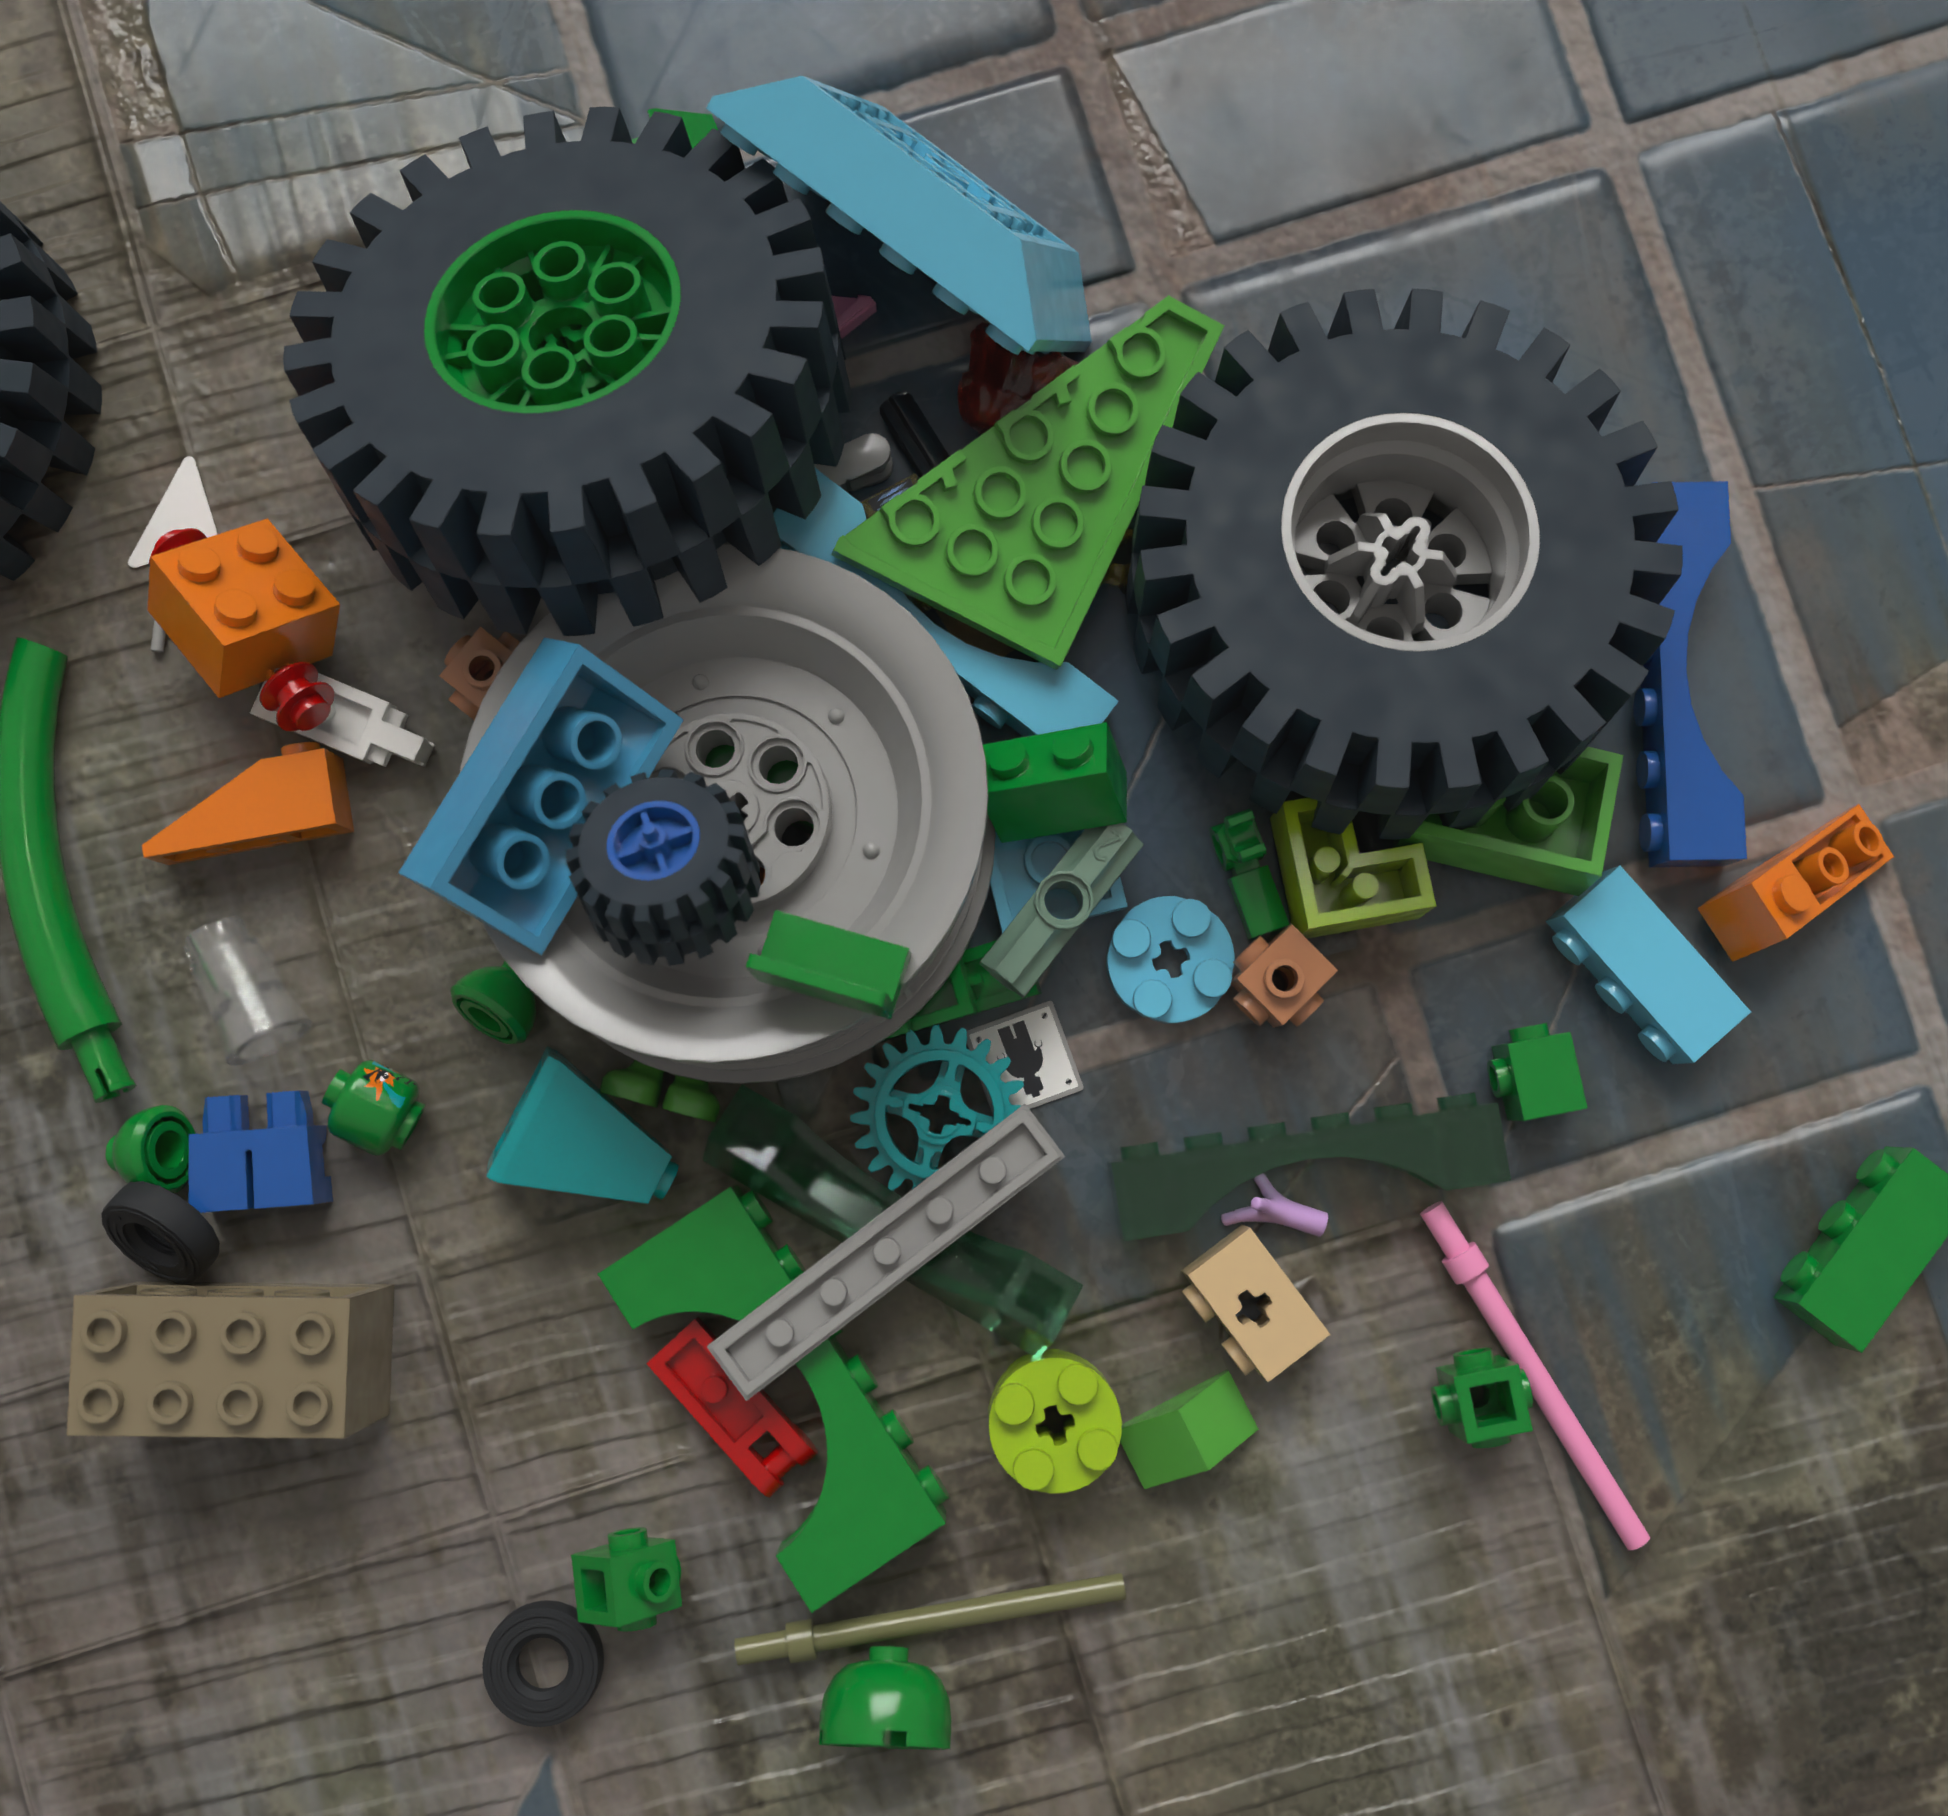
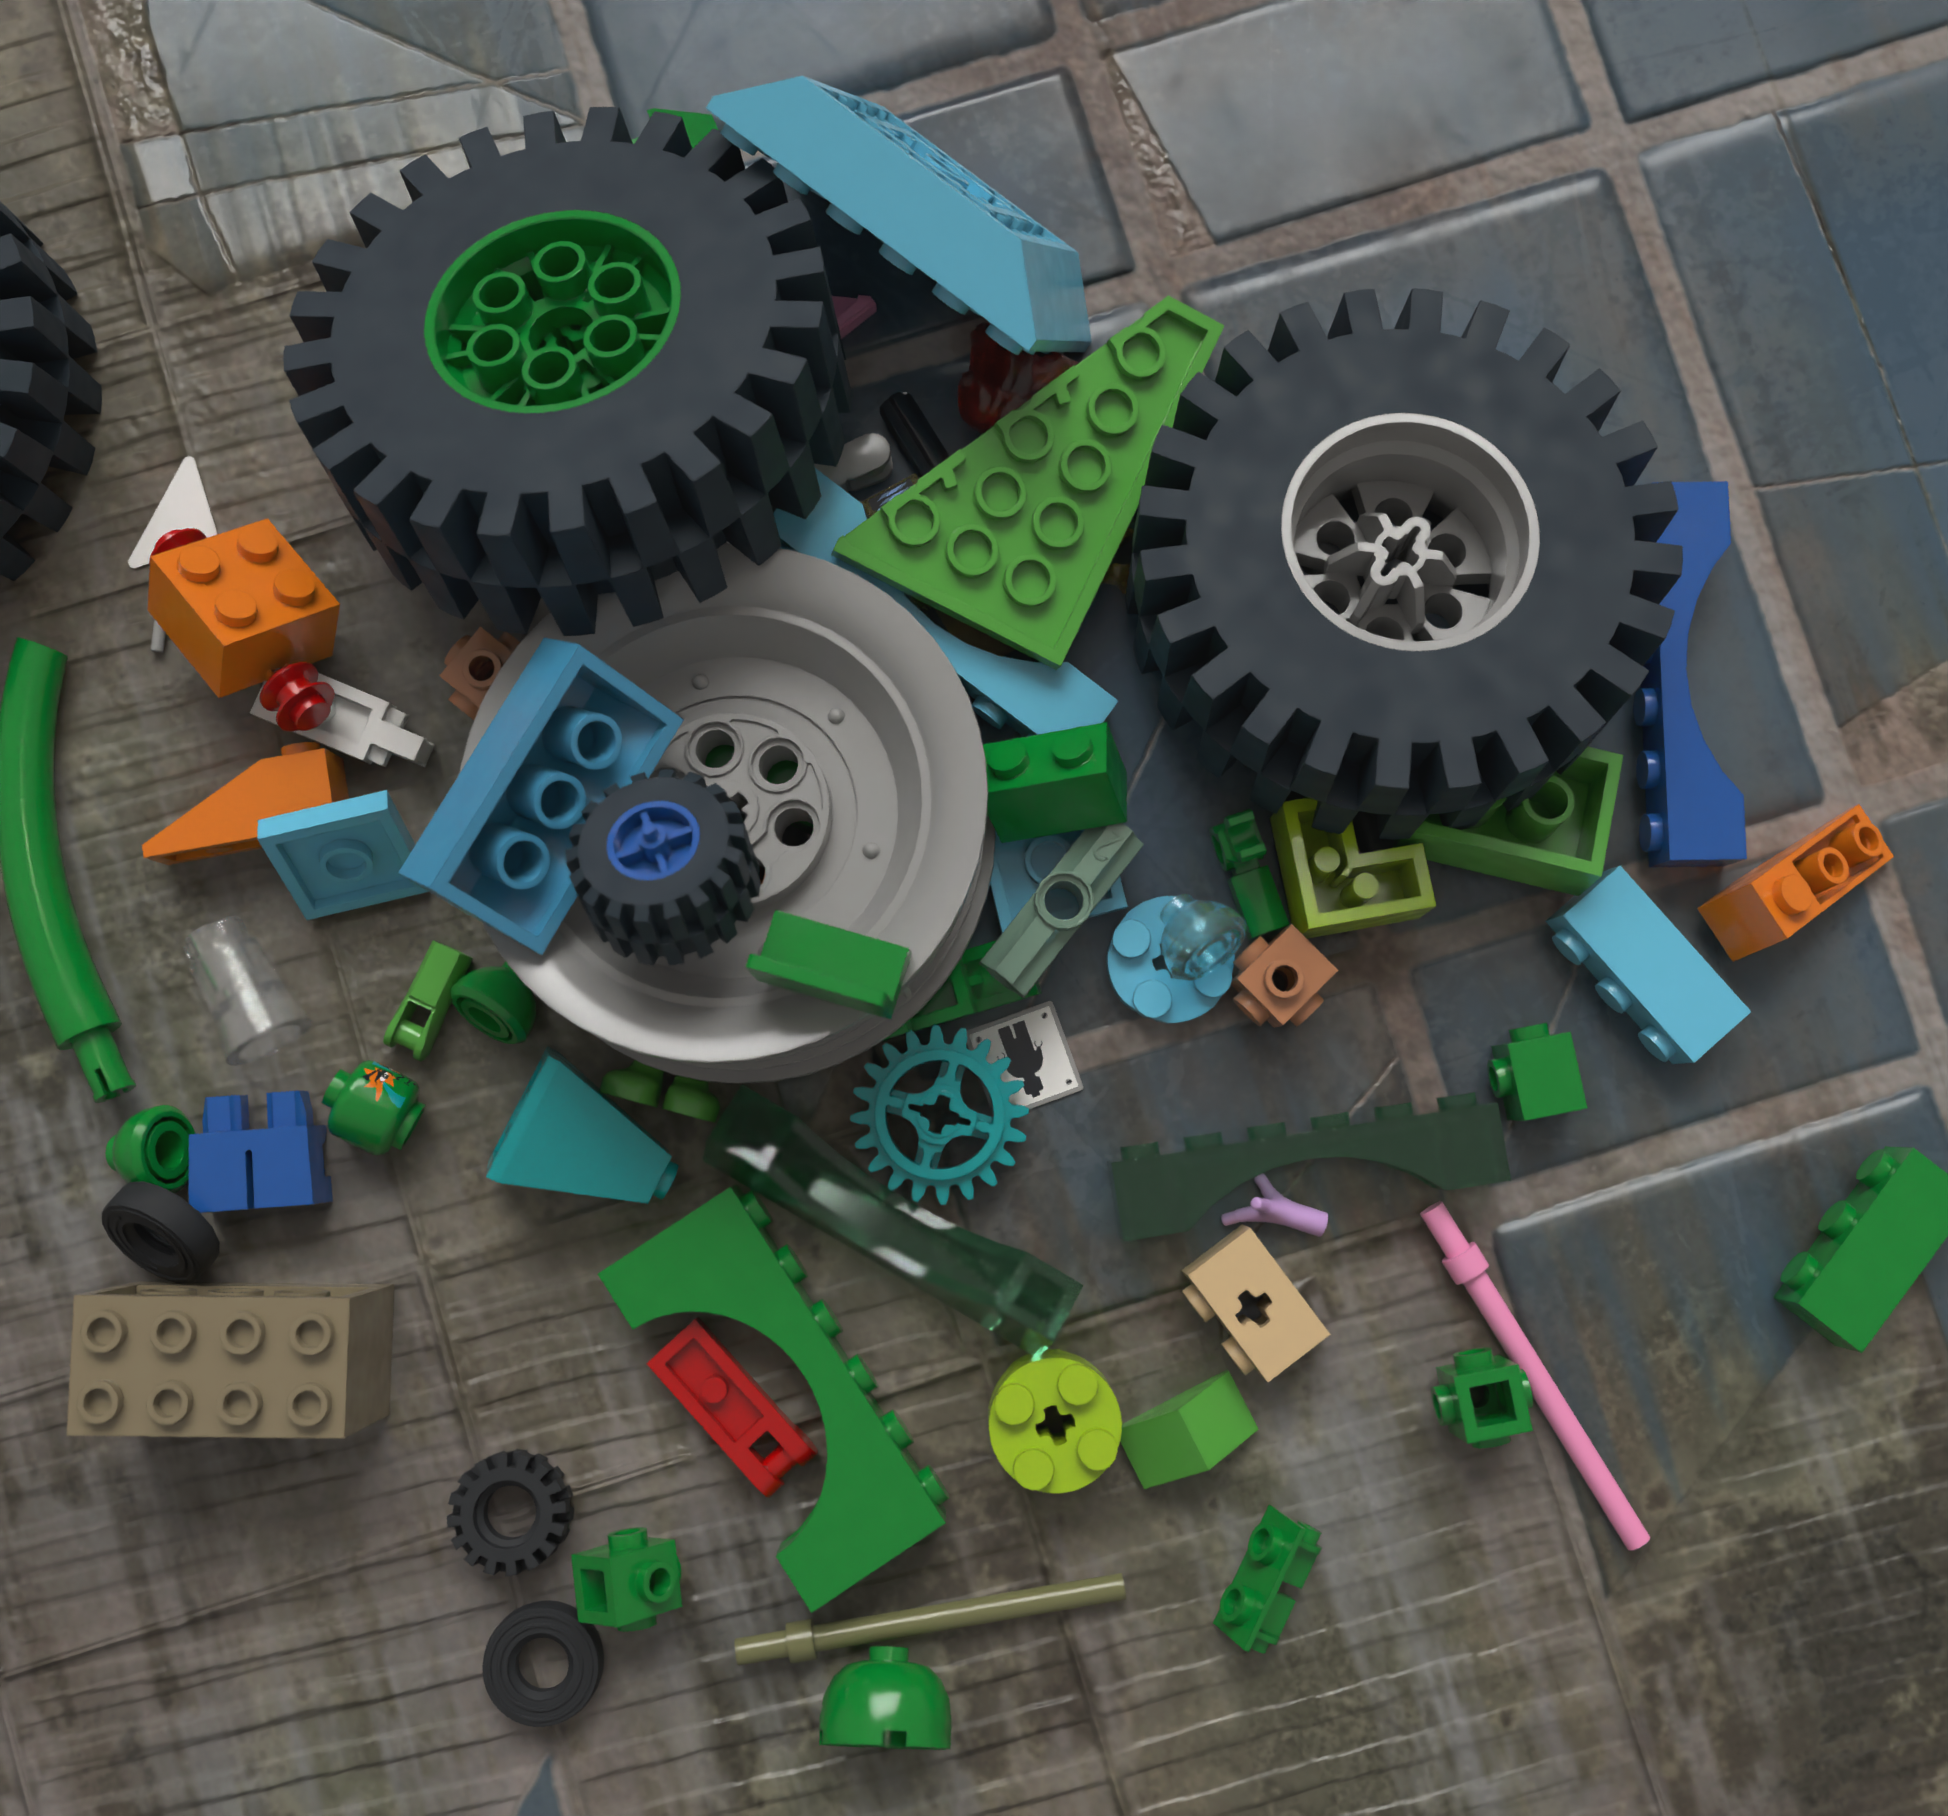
light grey tile [707,1104,1065,1401] -> none
none -> medium azure plate [257,790,429,920]
none -> bright green bar [383,940,473,1062]
none -> black tyre [447,1449,574,1576]
none -> clear light blue brick [1160,893,1247,980]
none -> green hinge [1213,1505,1322,1654]

